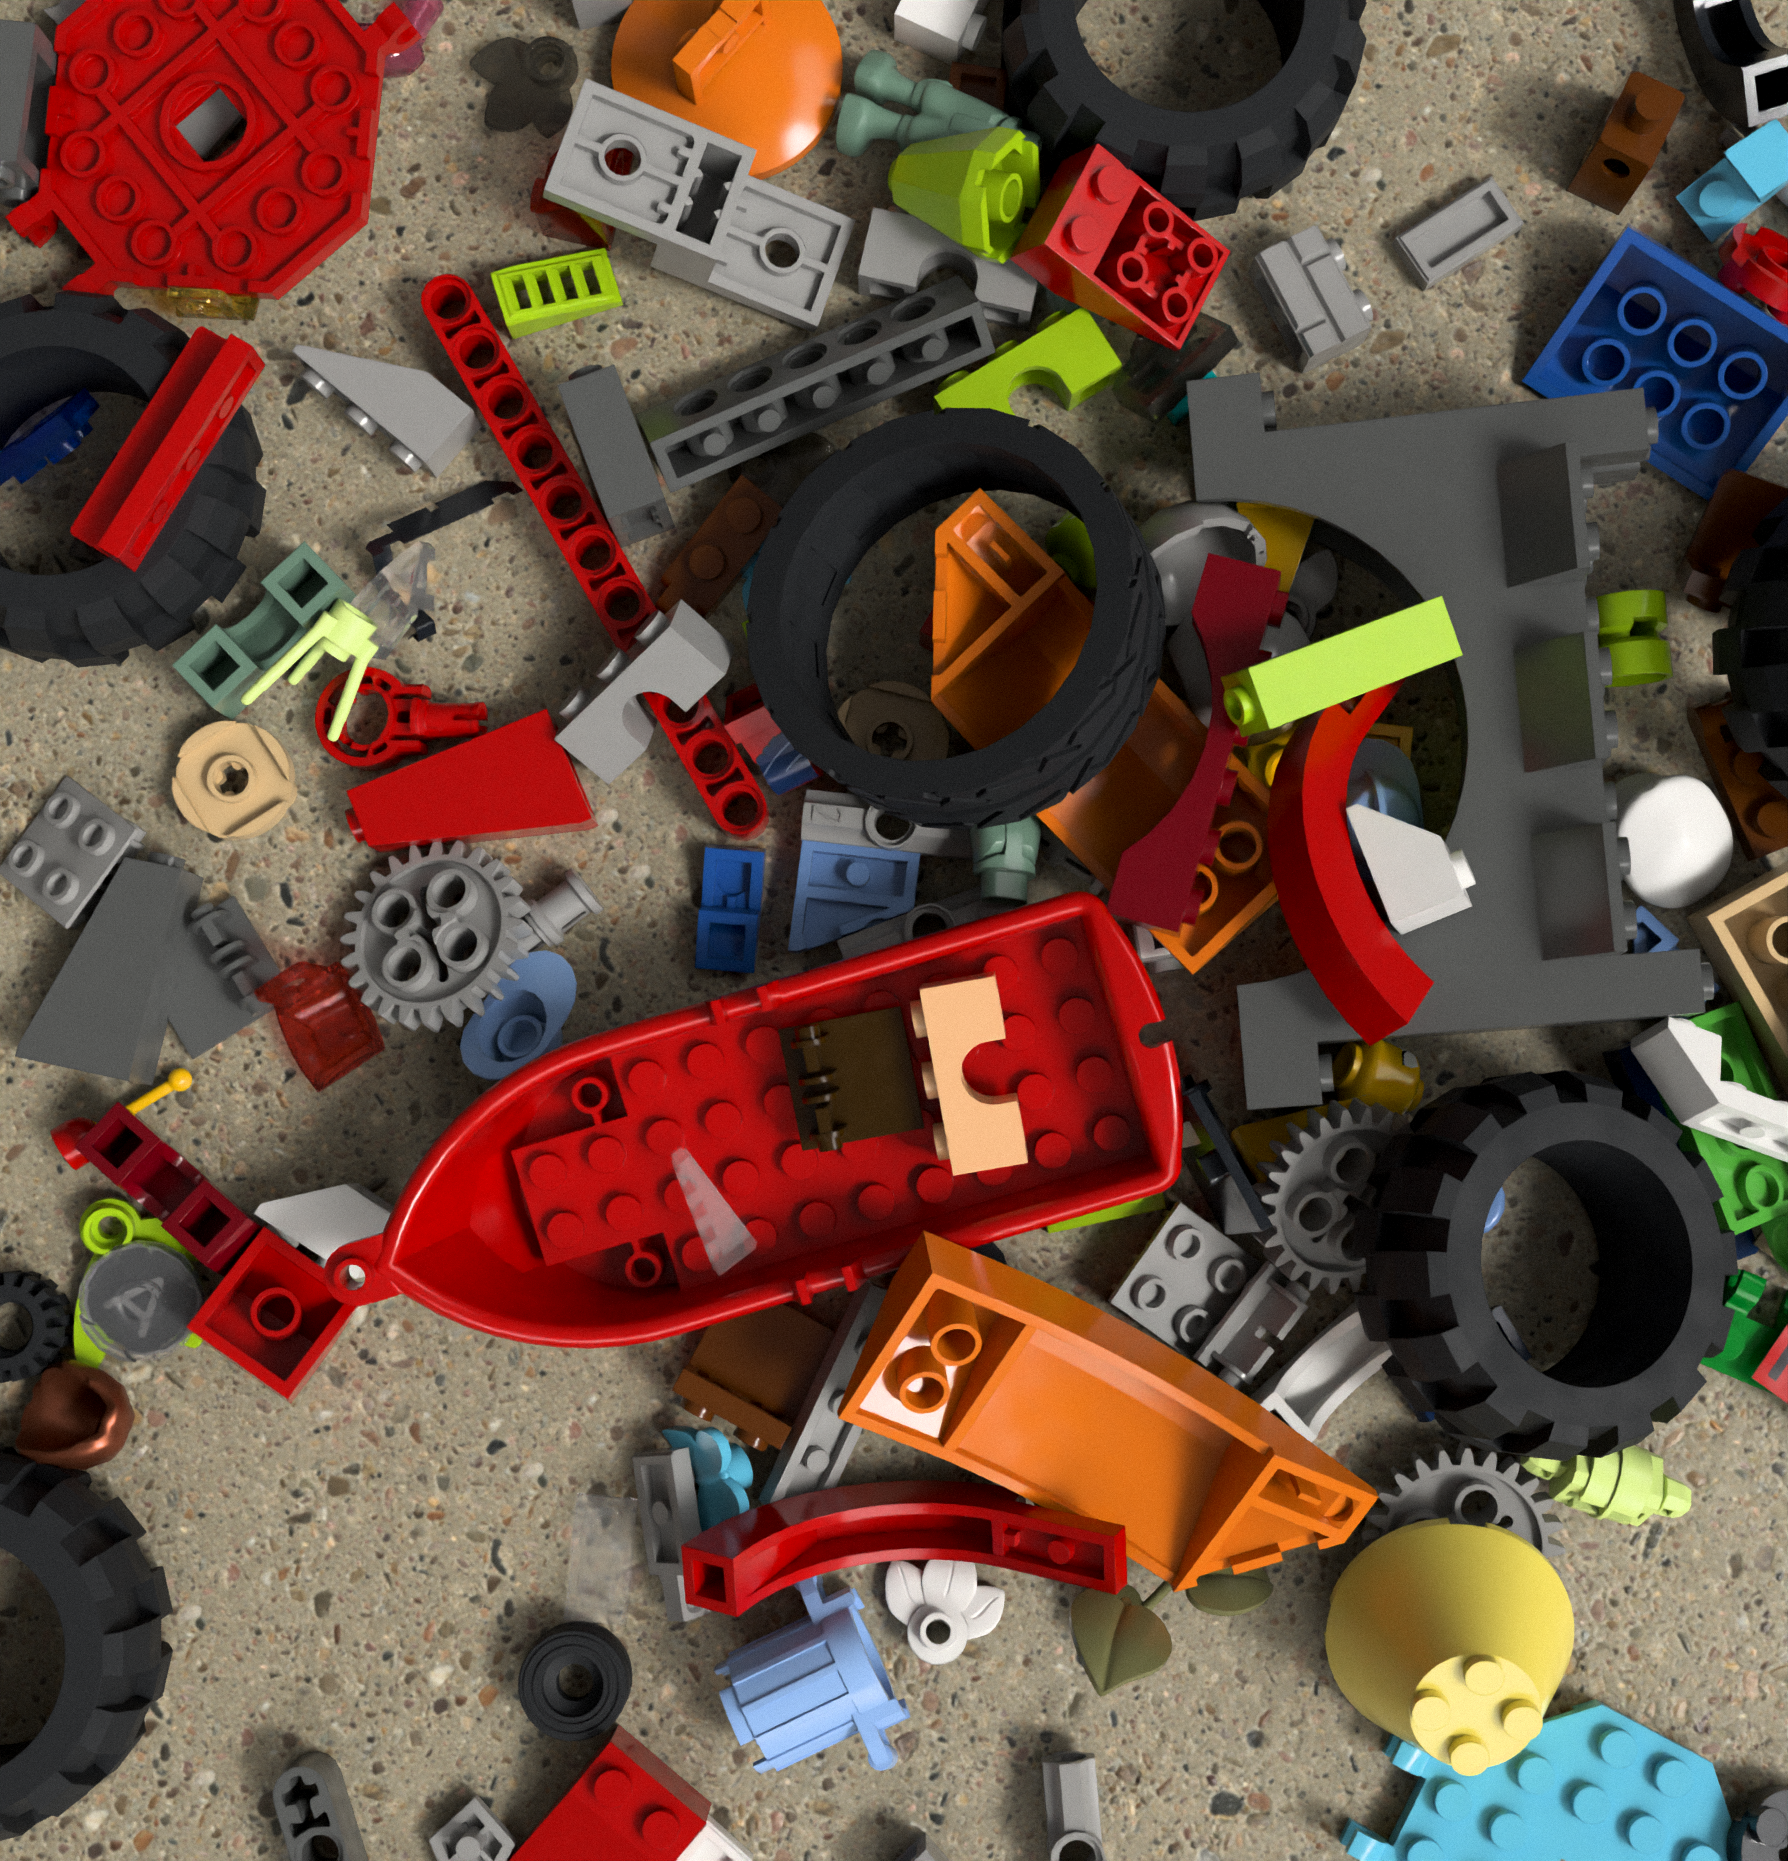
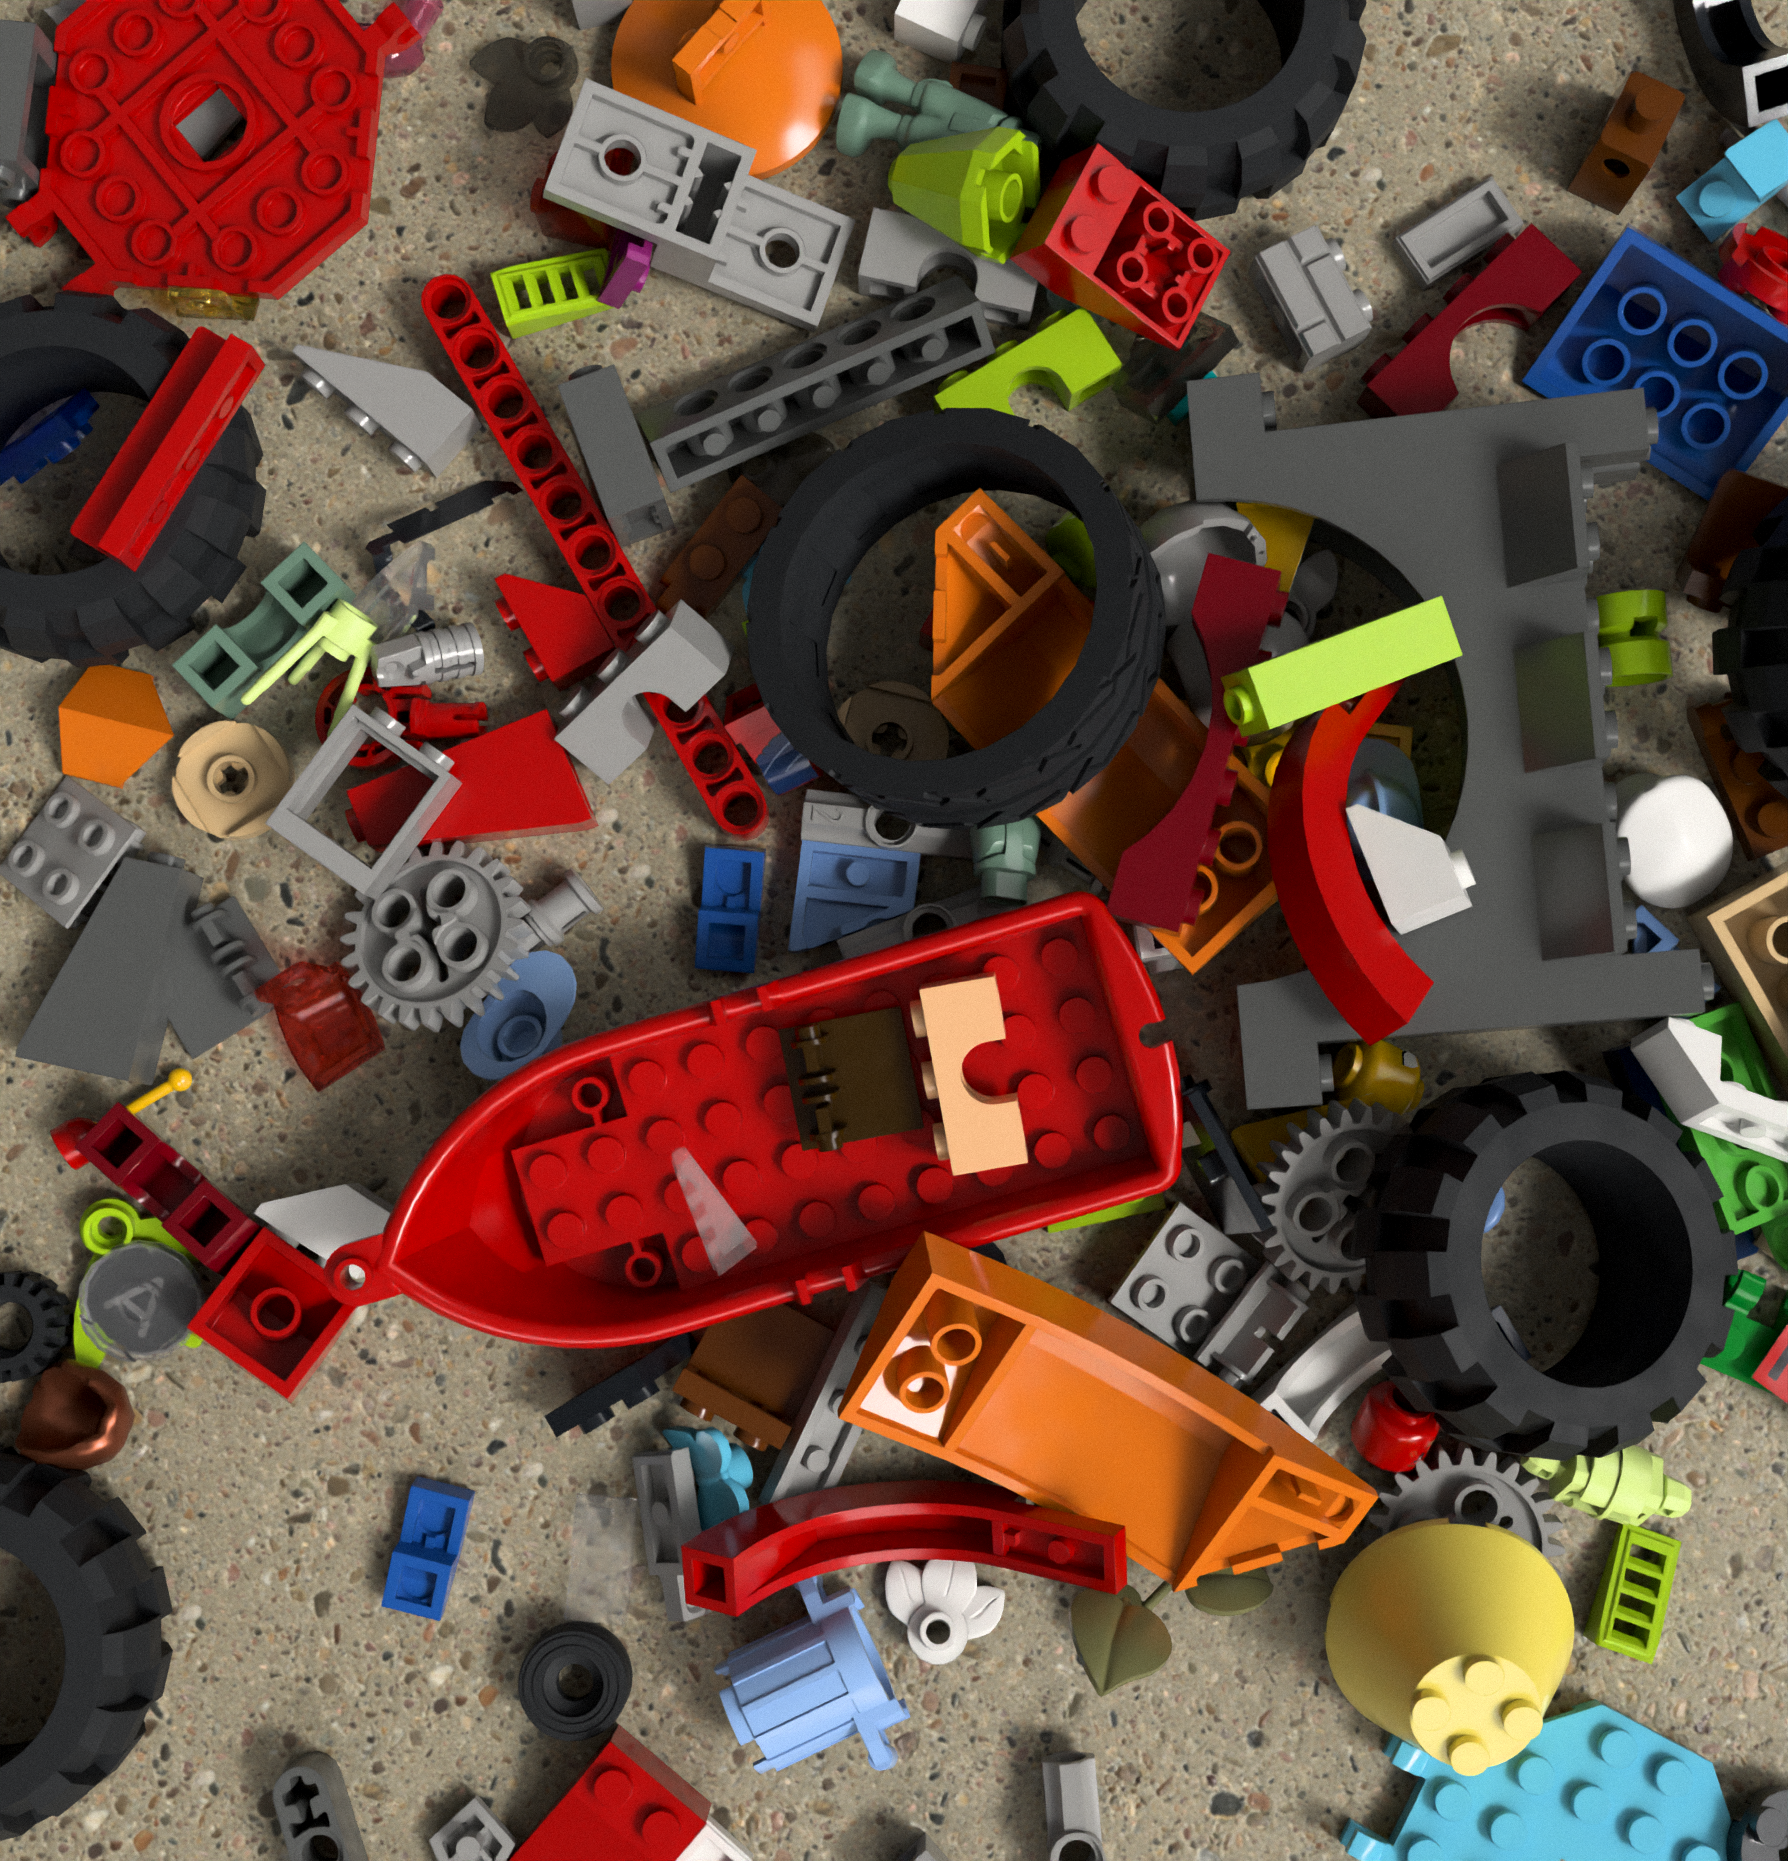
none -> orange slope [58,664,174,789]
none -> light grey window [265,704,463,900]
none -> light grey hinge [370,622,484,687]
none -> blue slope [381,1476,475,1621]
none -> red slope [494,573,616,692]
none -> black wing [544,1332,698,1437]
none -> magenta wing [597,228,653,309]
none -> red head [1350,1380,1440,1472]
none -> dark red arch [1356,223,1582,419]
none -> lime slope [1583,1523,1681,1664]

